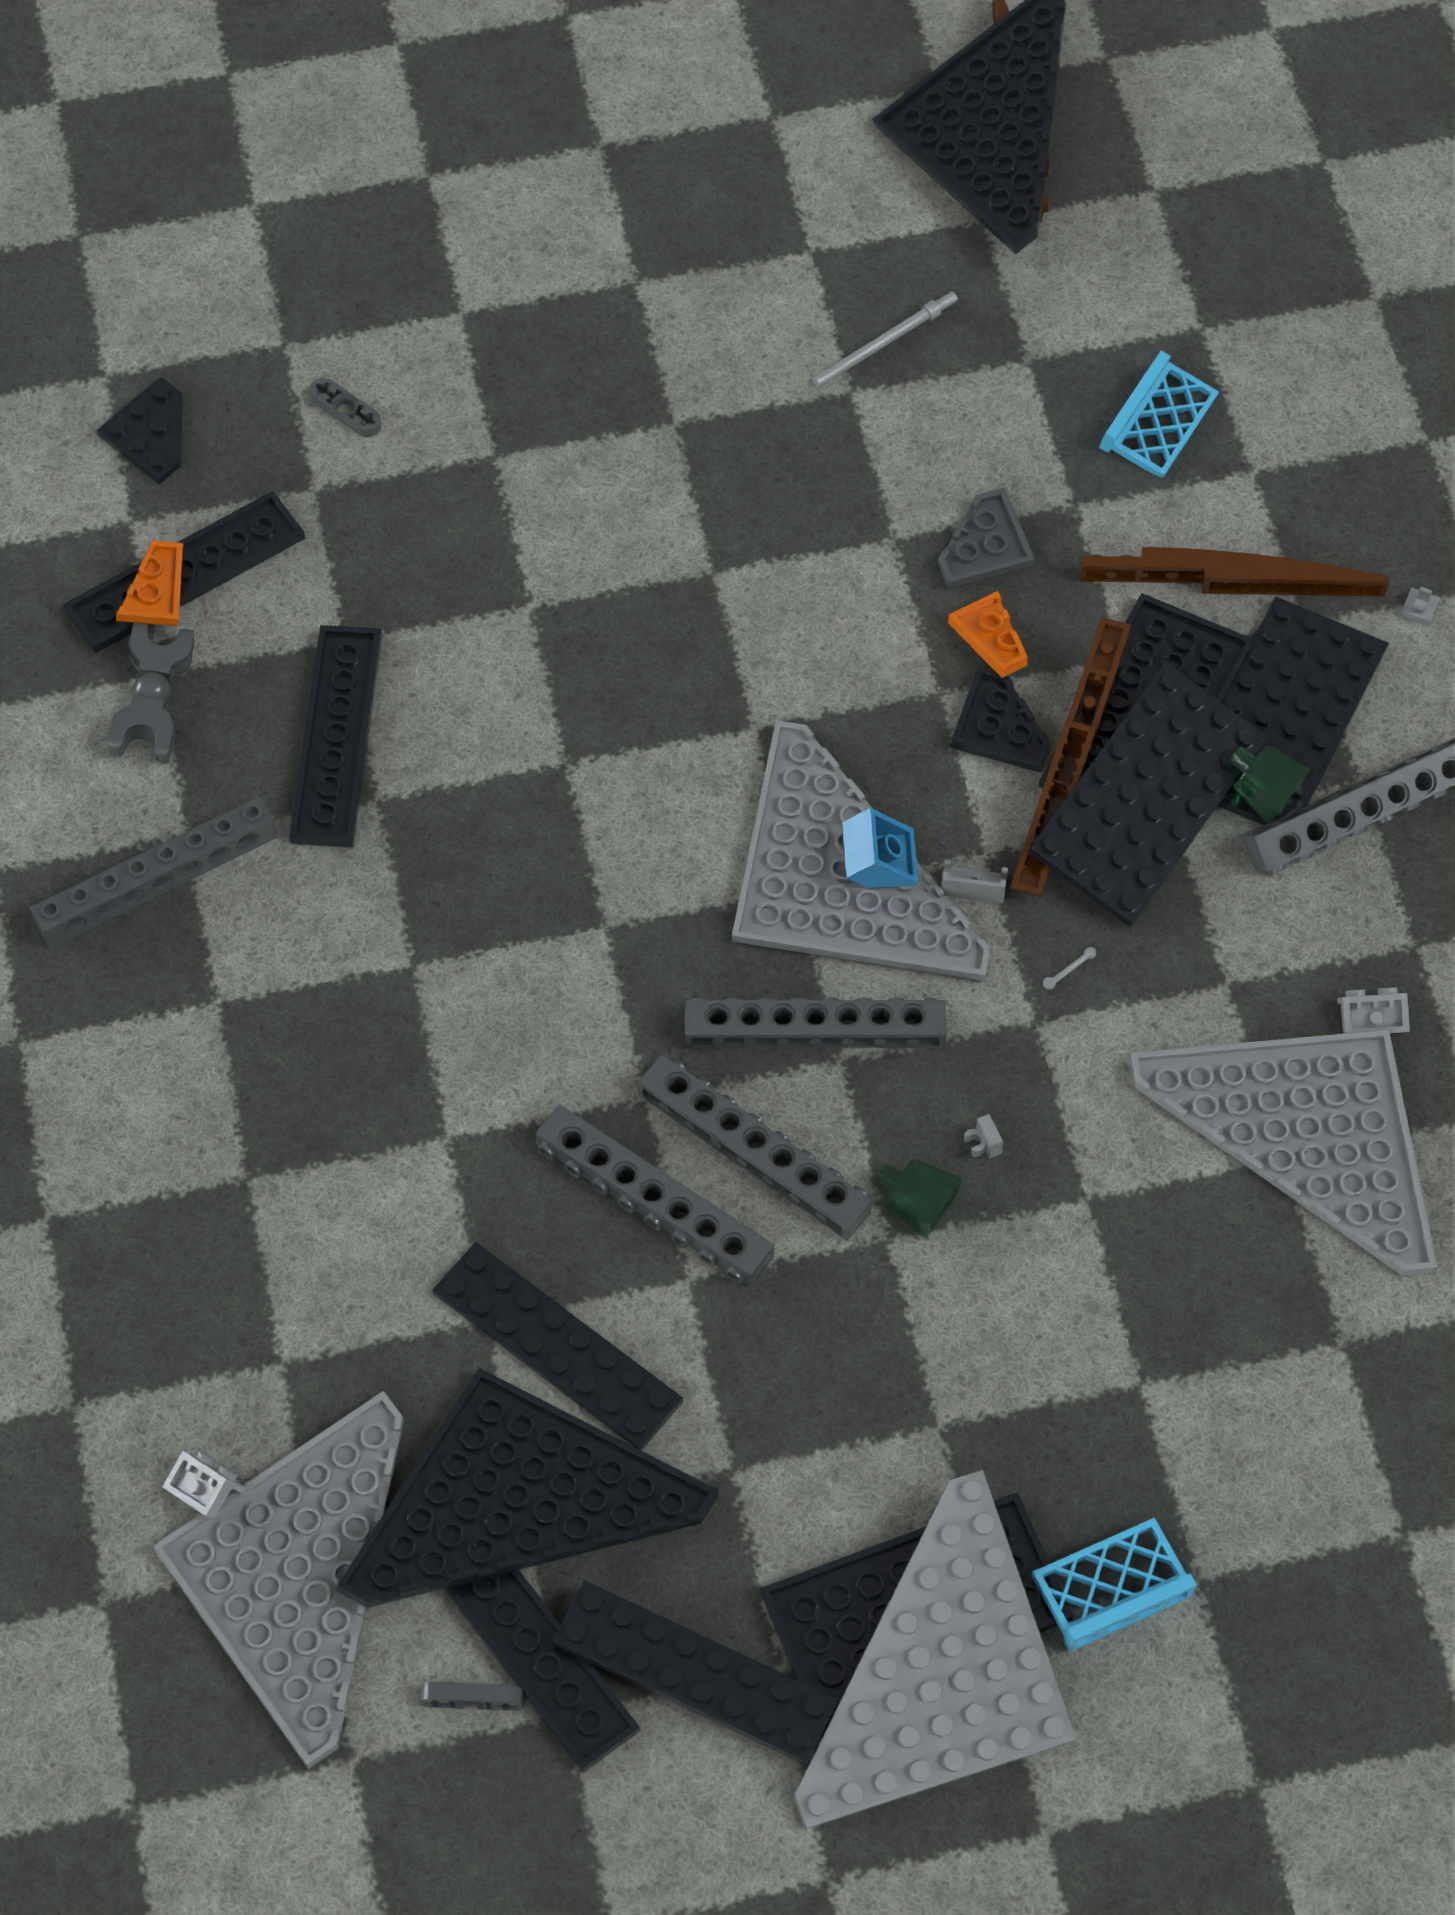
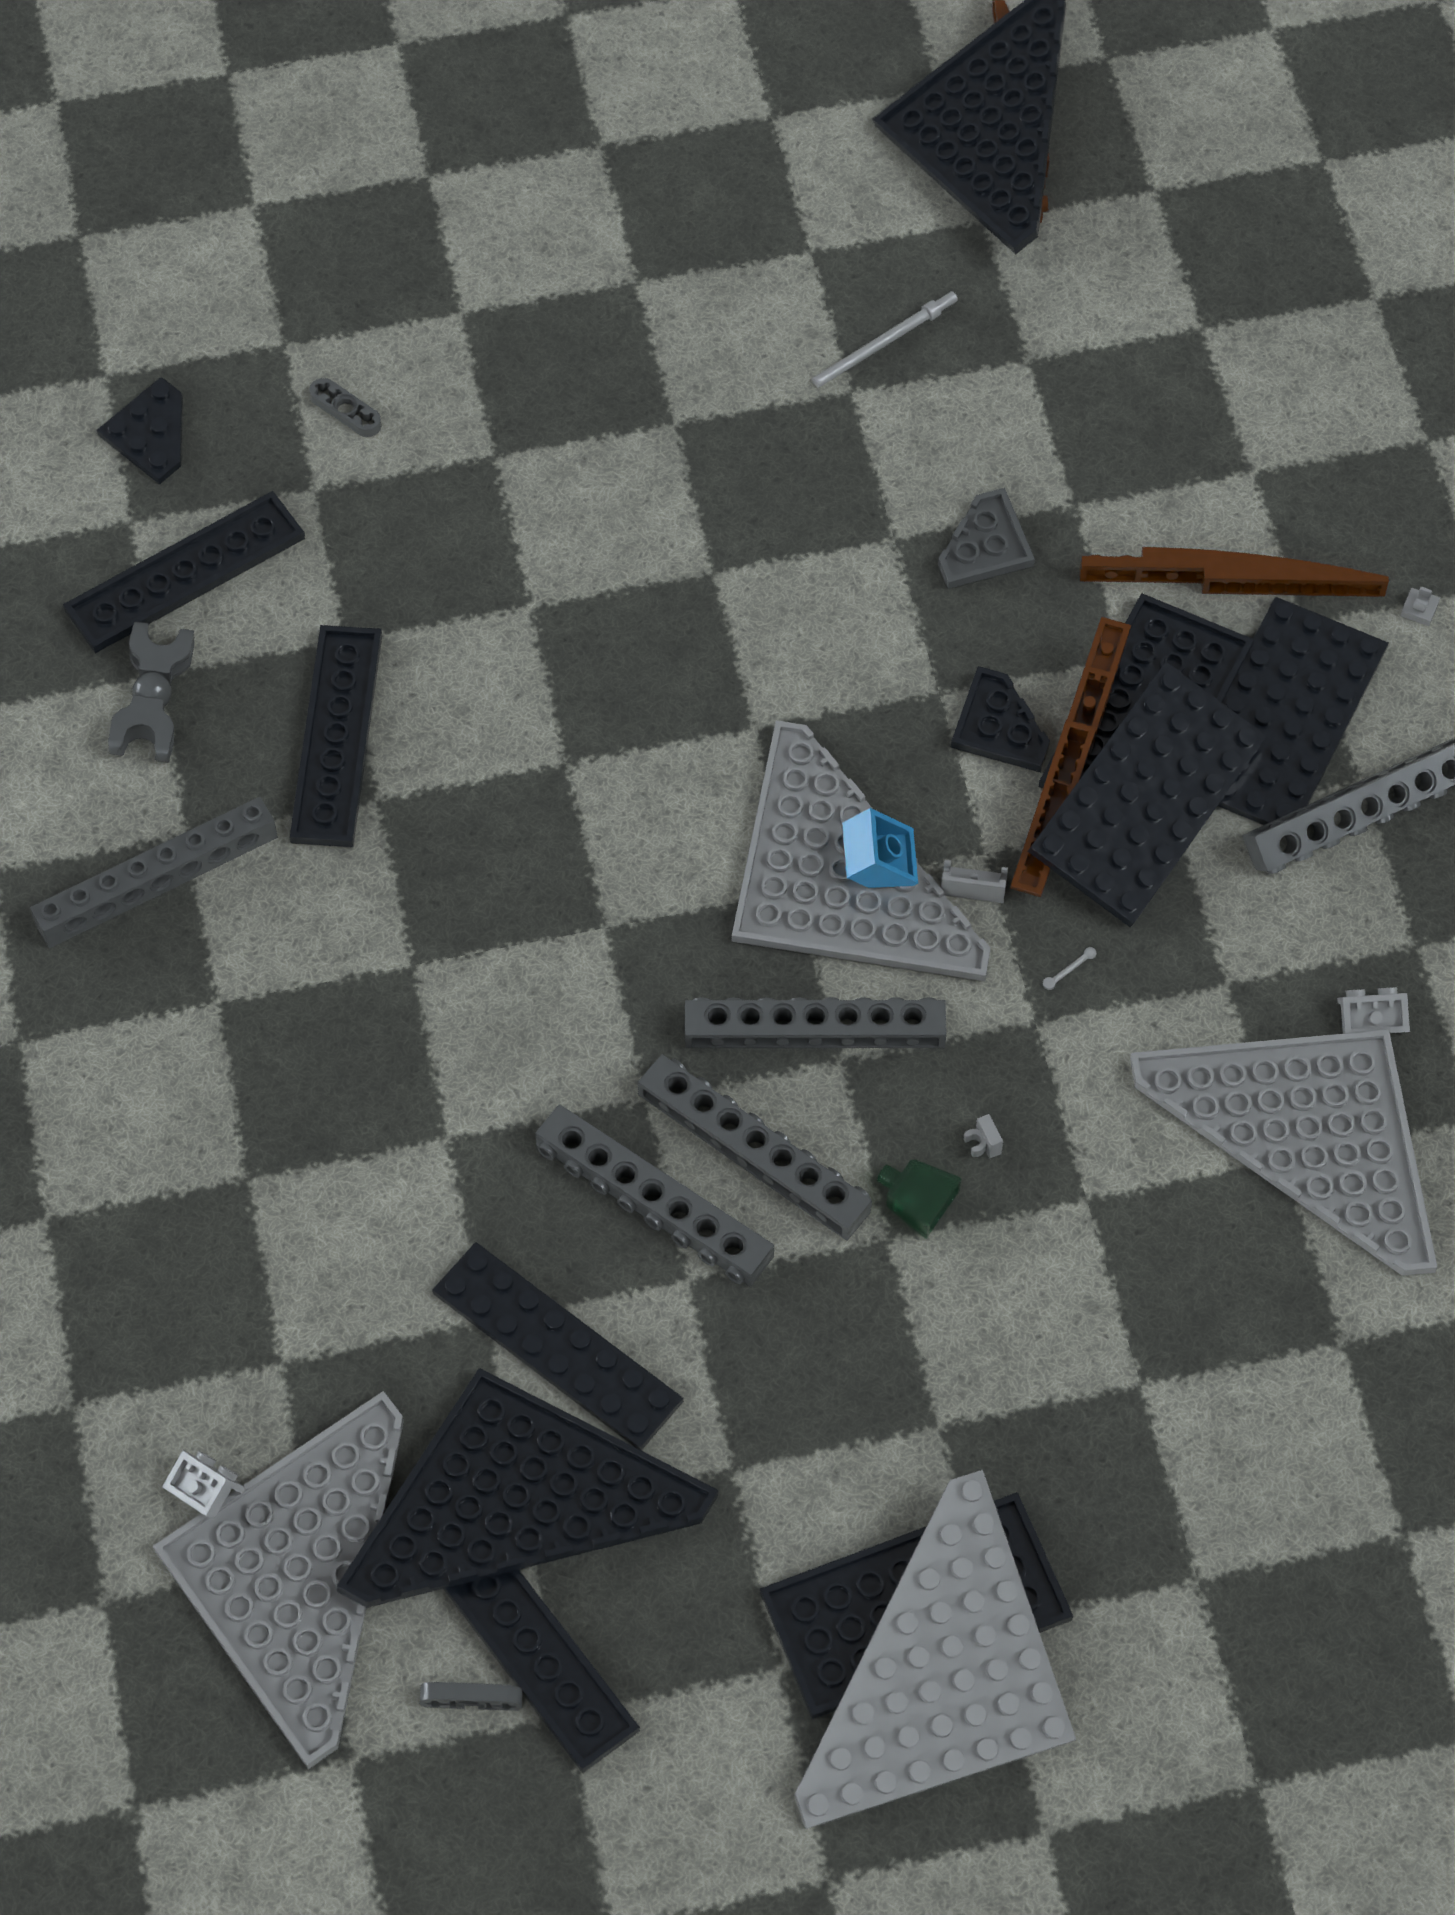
orange wing [116,540,183,626] -> none
black plate [552,1580,839,1766] -> none
orange wing [948,591,1028,678] -> none
medium azure fence [1031,1518,1197,1653] -> none
medium azure fence [1099,350,1219,478] -> none
clear green torso [1229,745,1311,823] -> none

